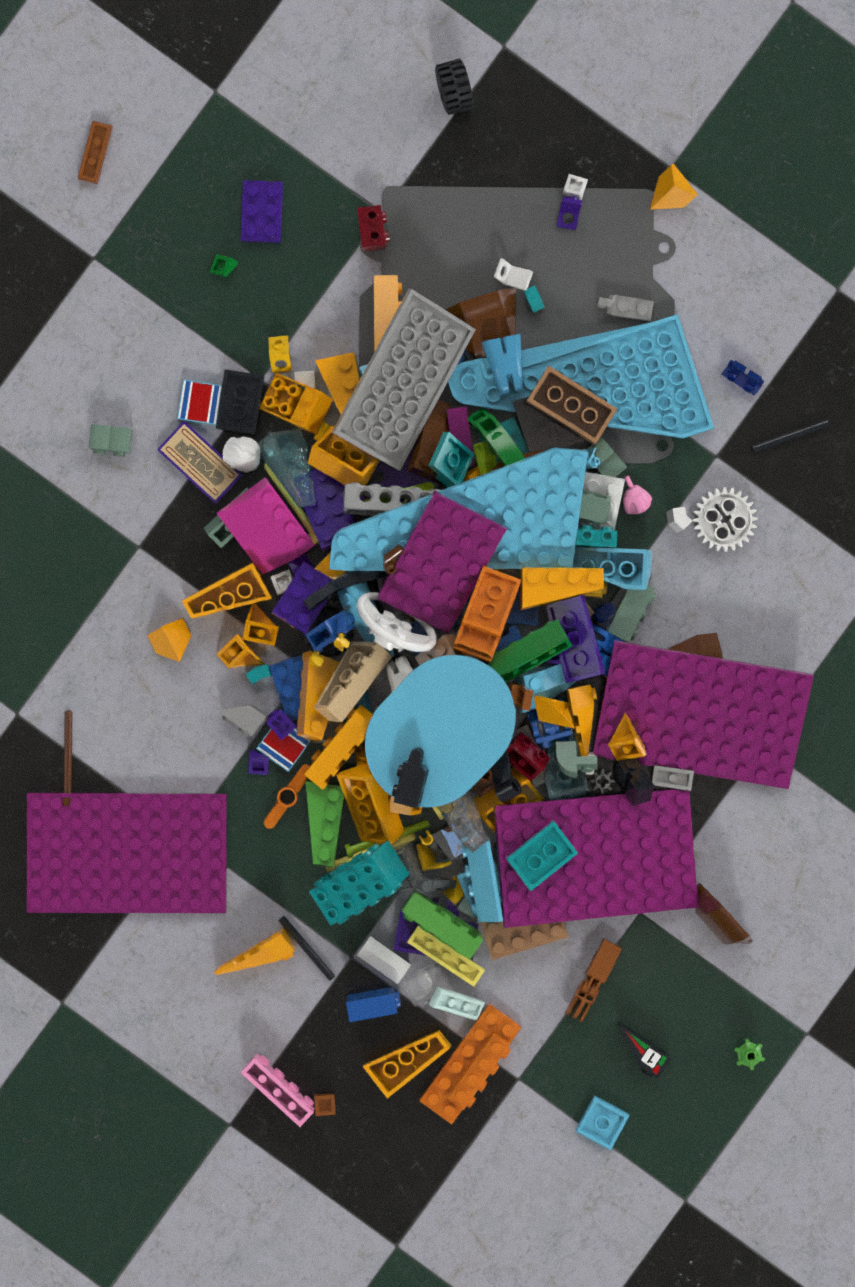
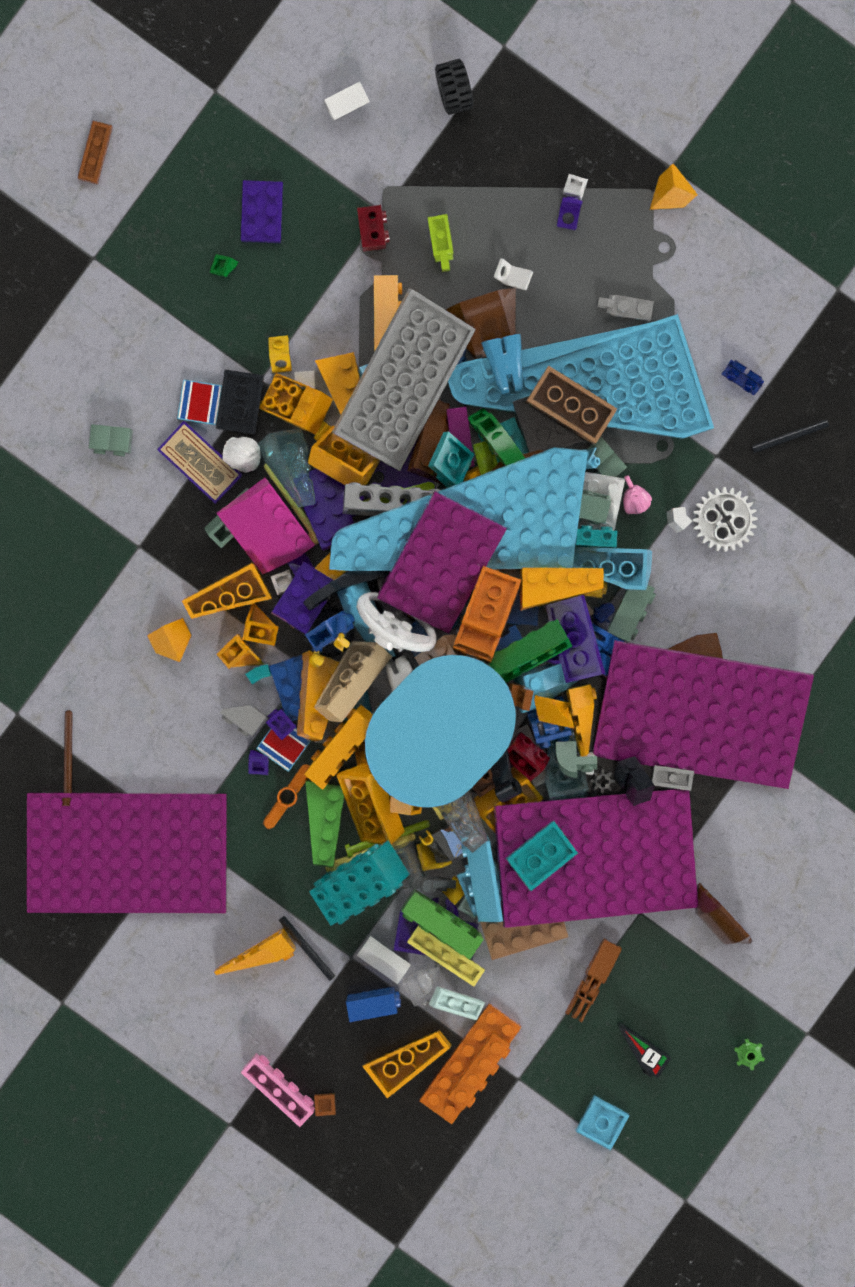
reddish brown arm [383,544,404,574] -> none
black hinge [392,747,429,808] -> none
teal piece [523,285,545,313] -> none
light orange slope [608,712,646,761] -> none
none -> white hinge [324,82,370,120]
none -> lime hinge [428,214,454,272]

